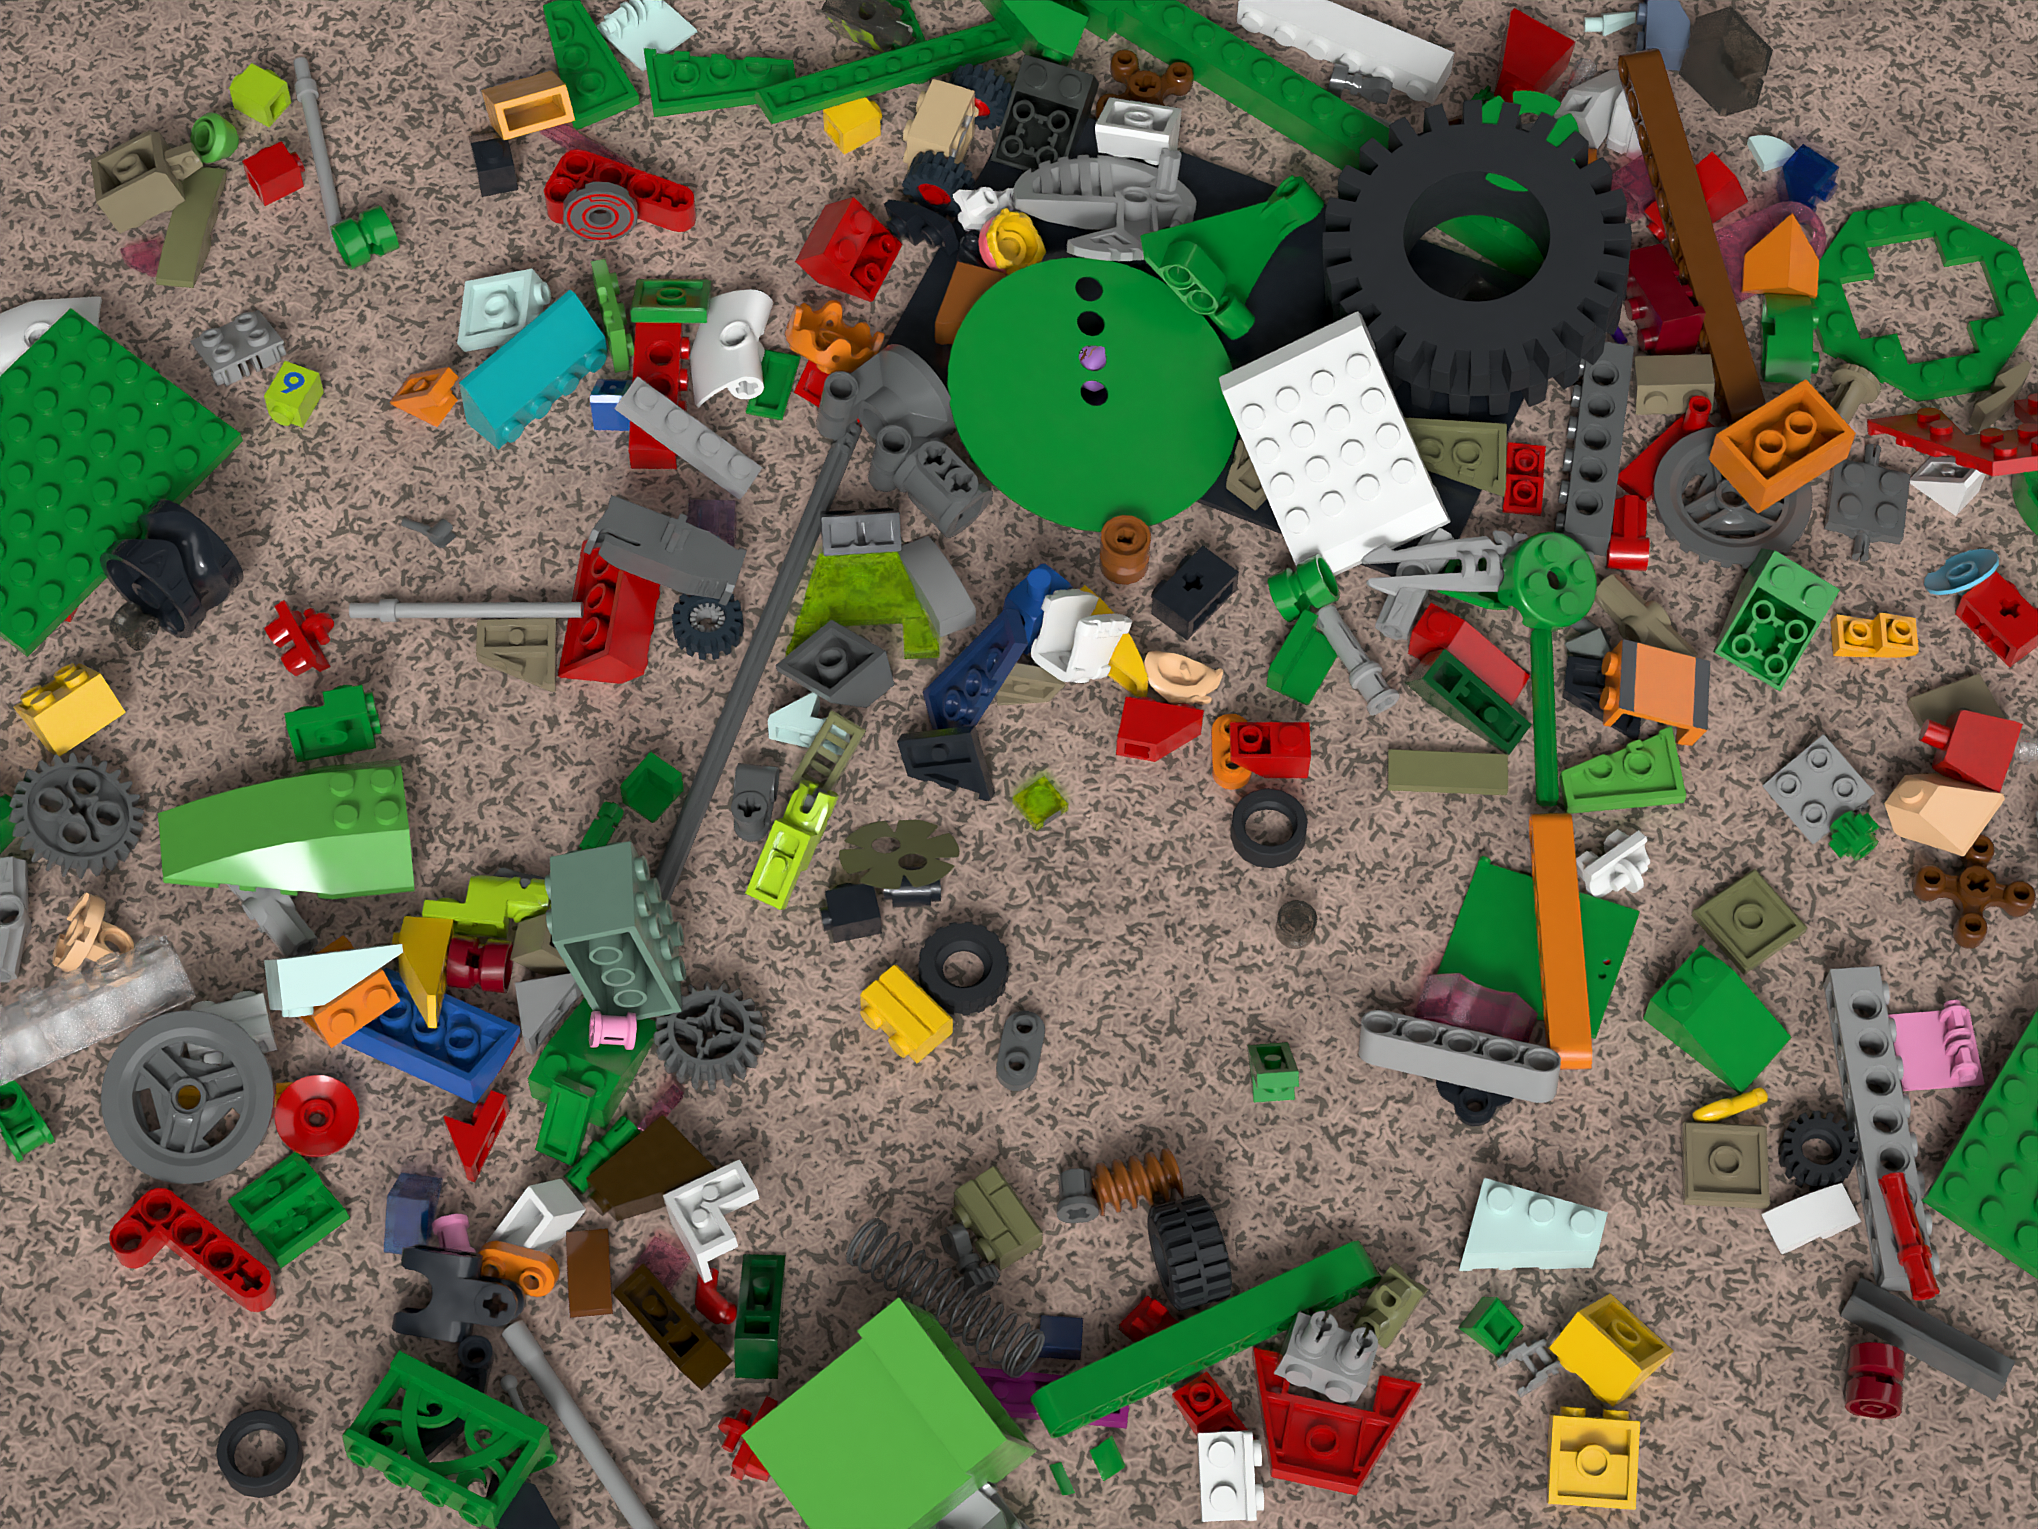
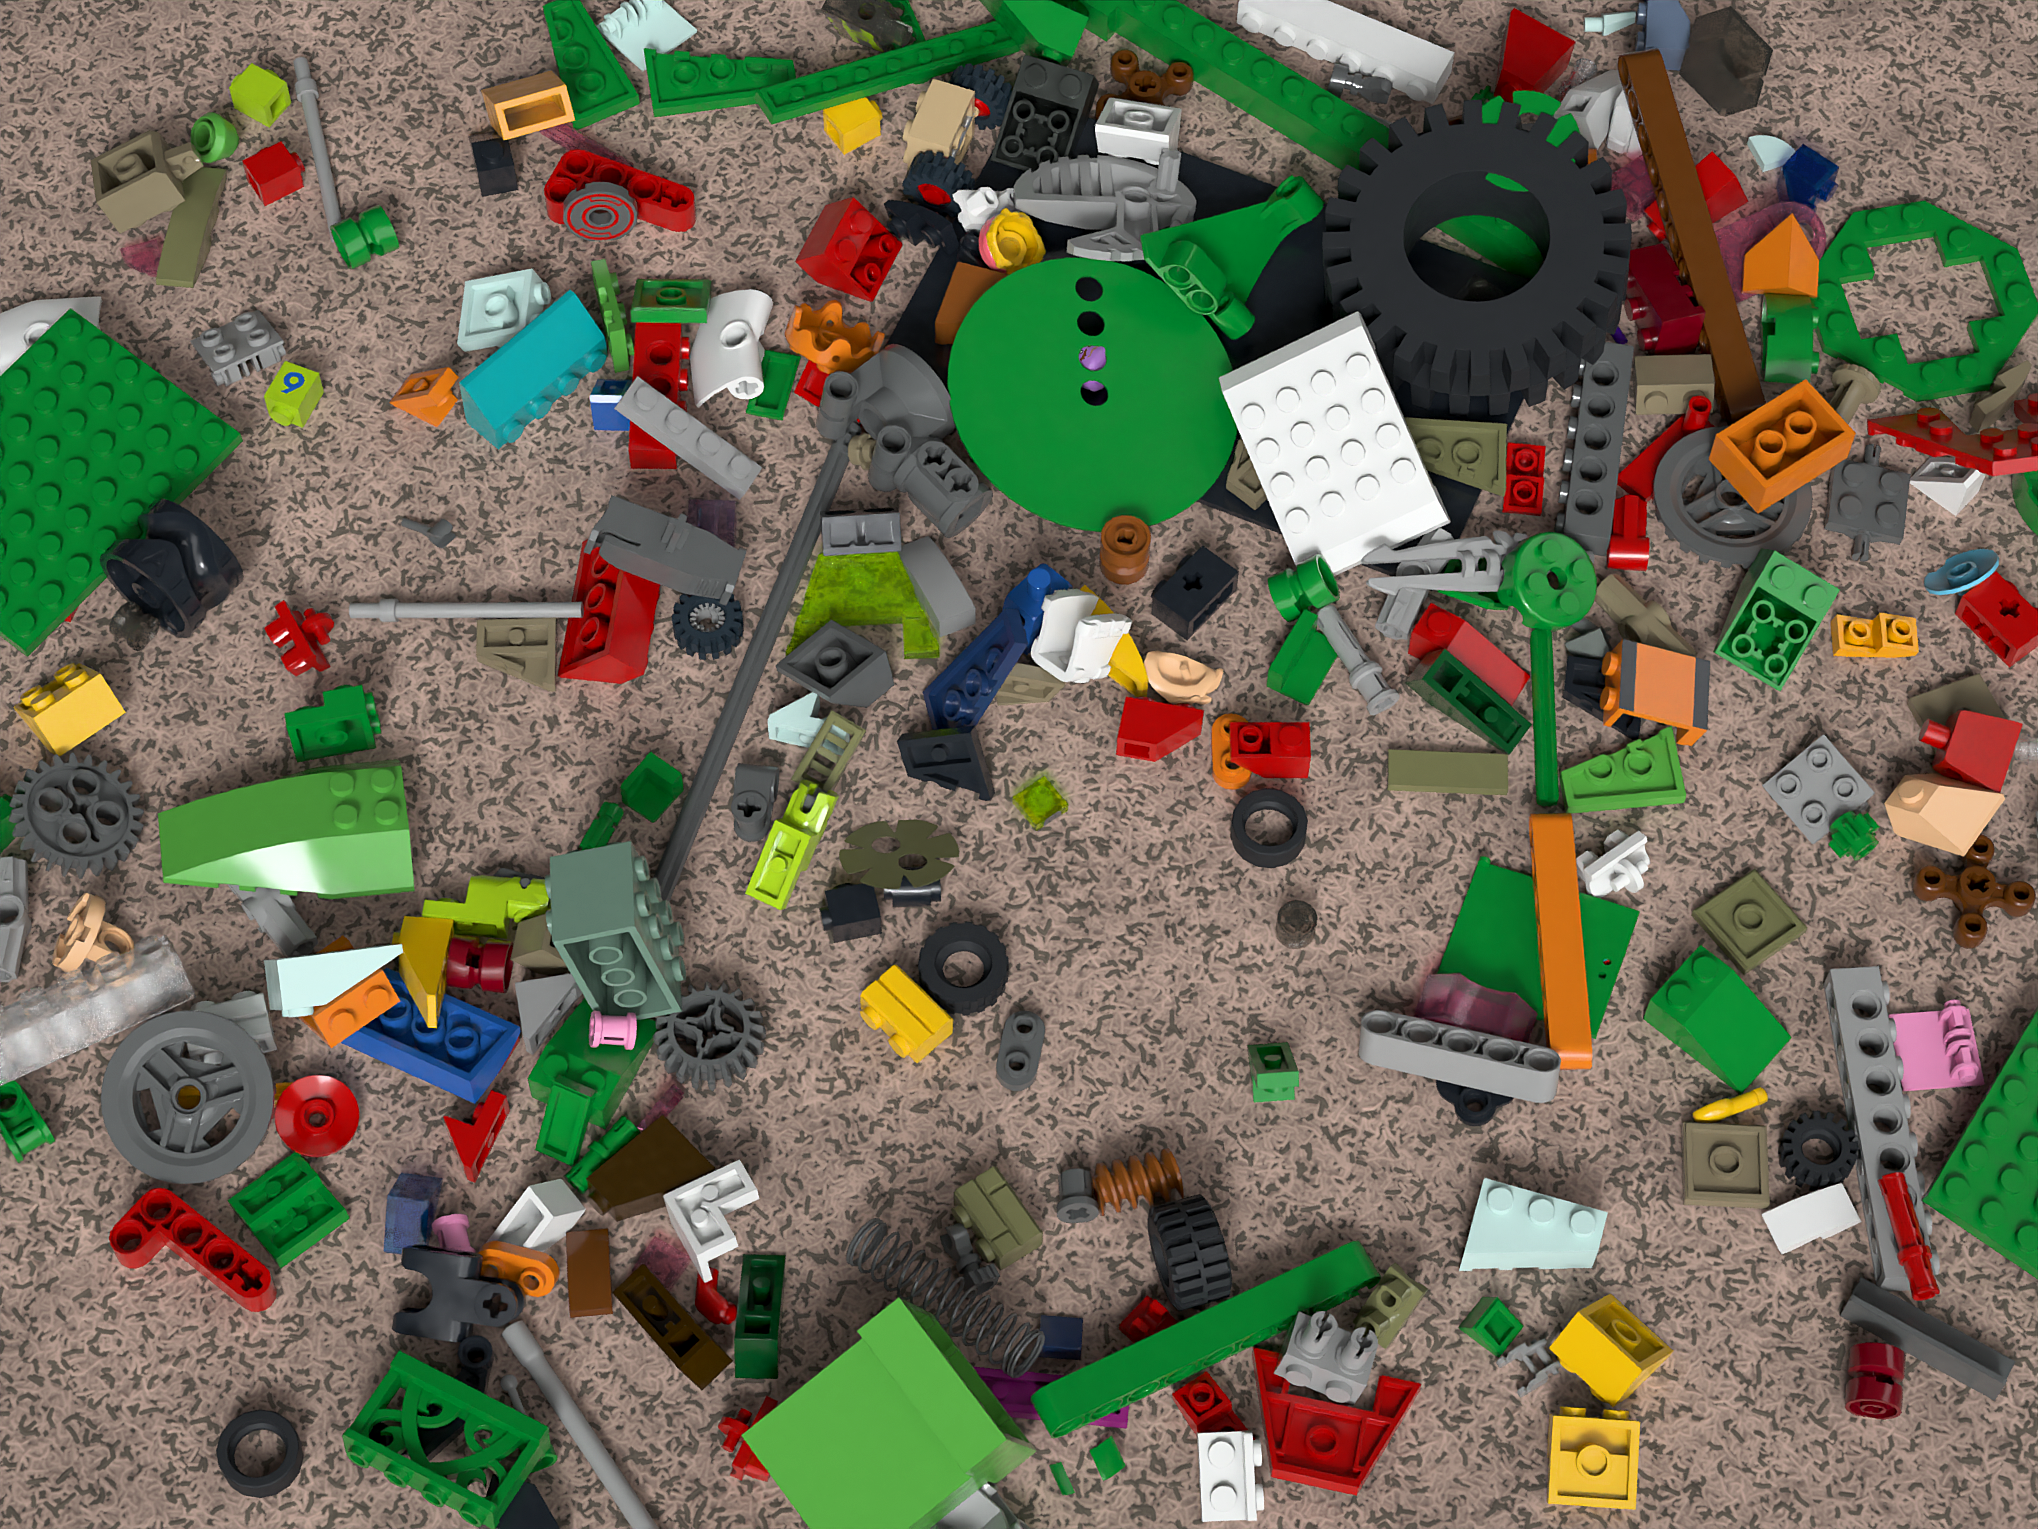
none -> dark tan plate [848,433,876,470]

